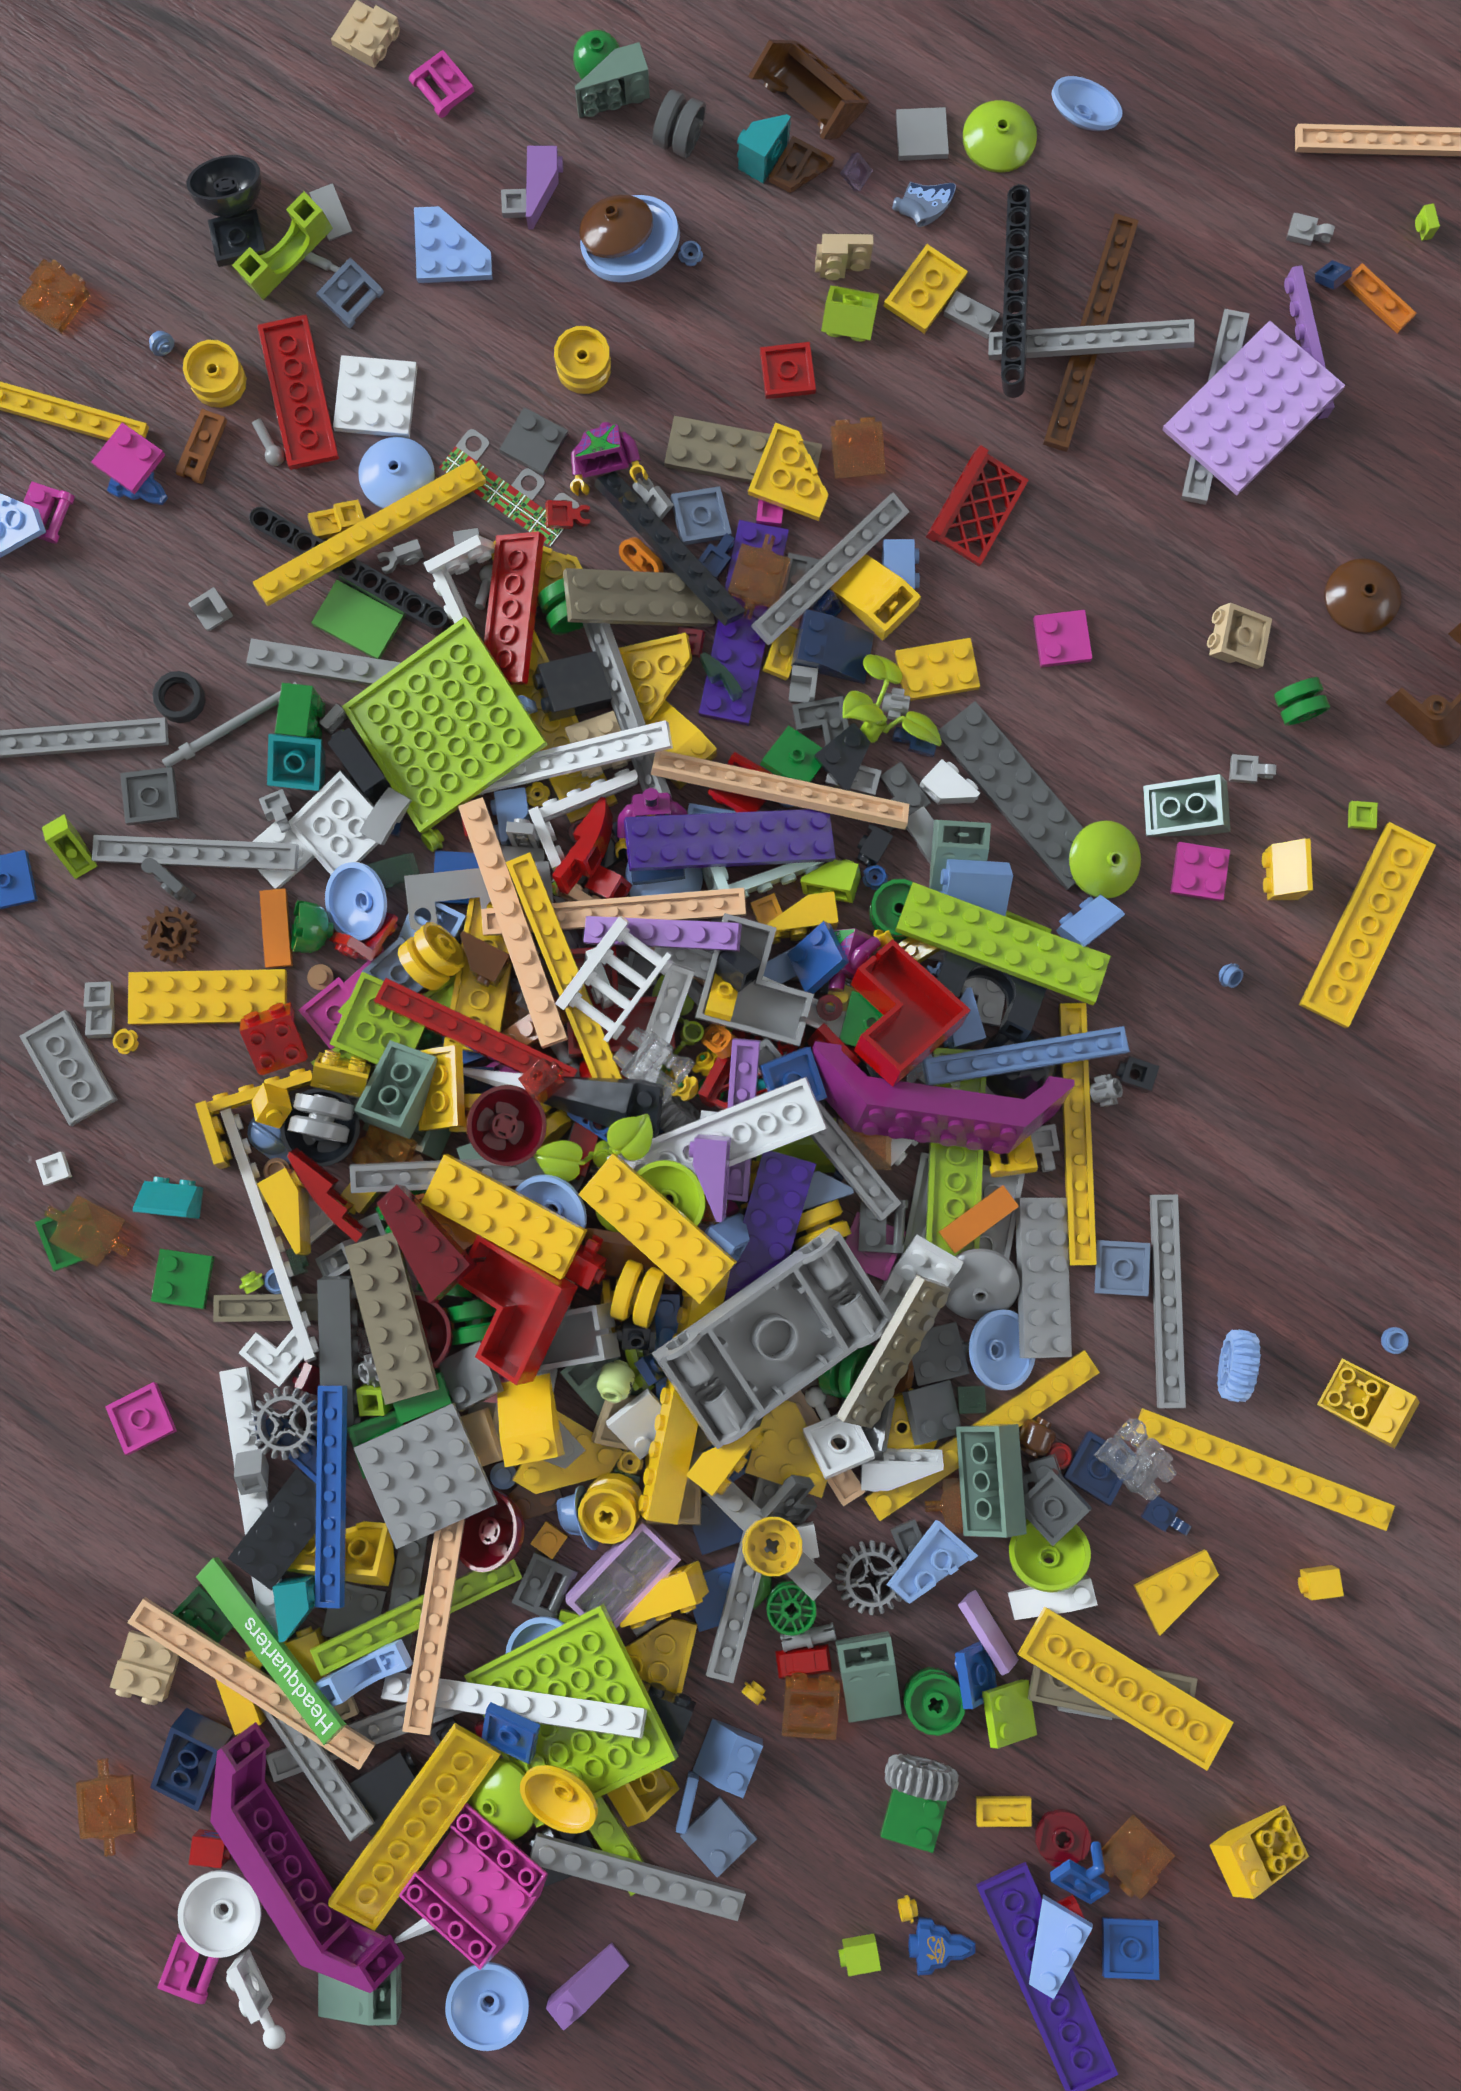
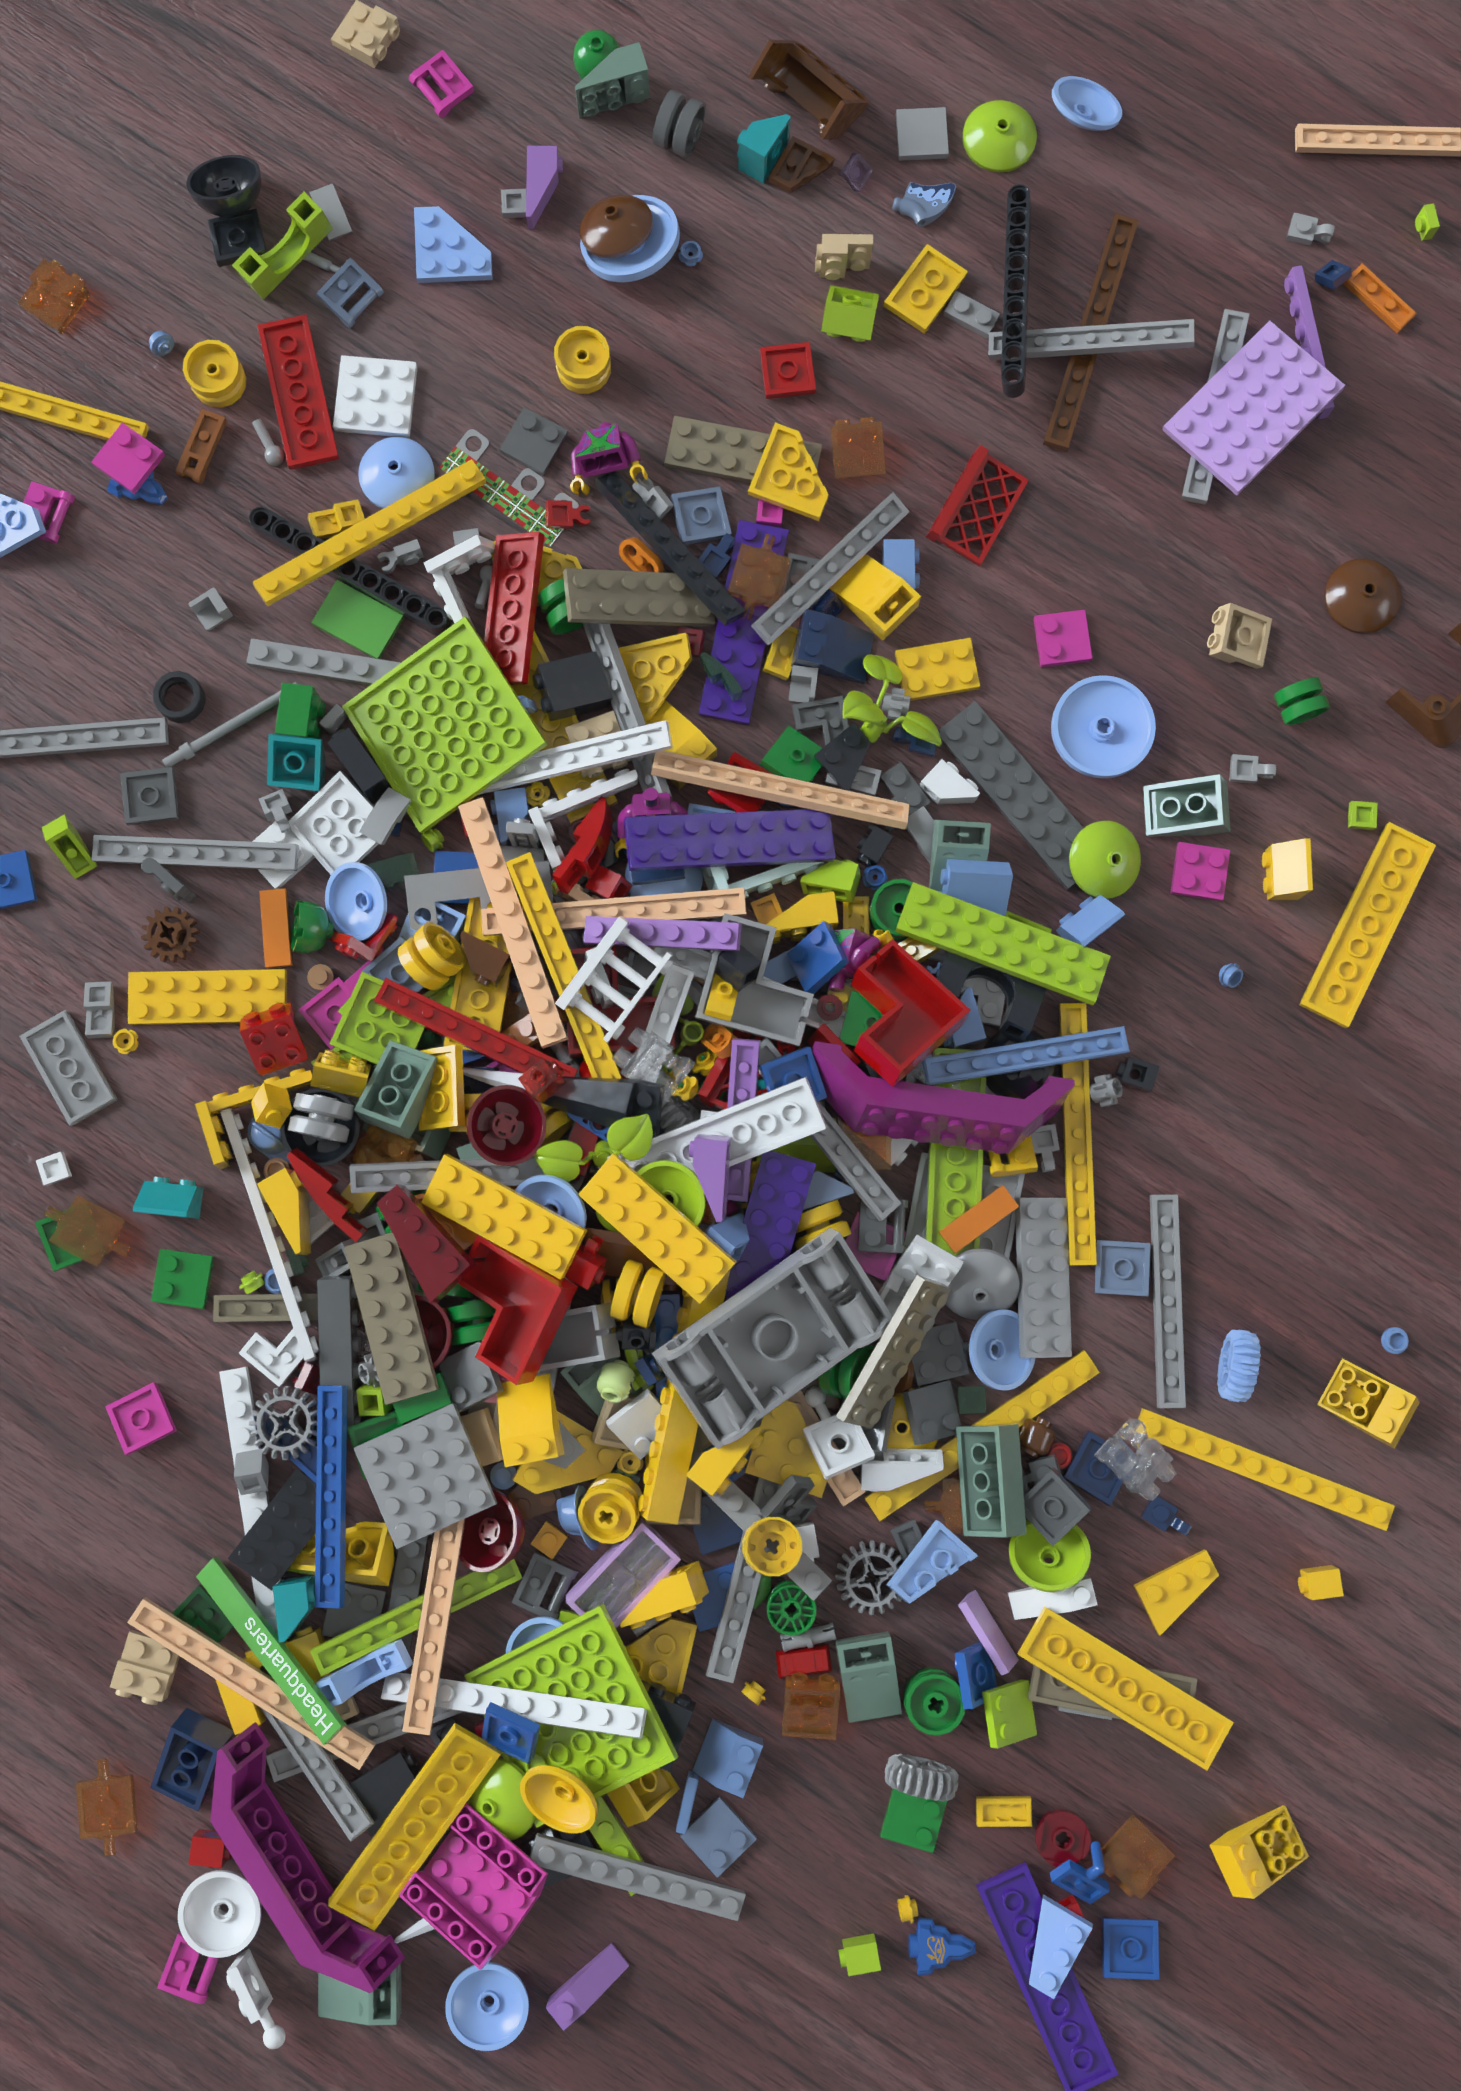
none -> yellow plate [843,896,869,935]
none -> light blue dish [1051,676,1156,778]

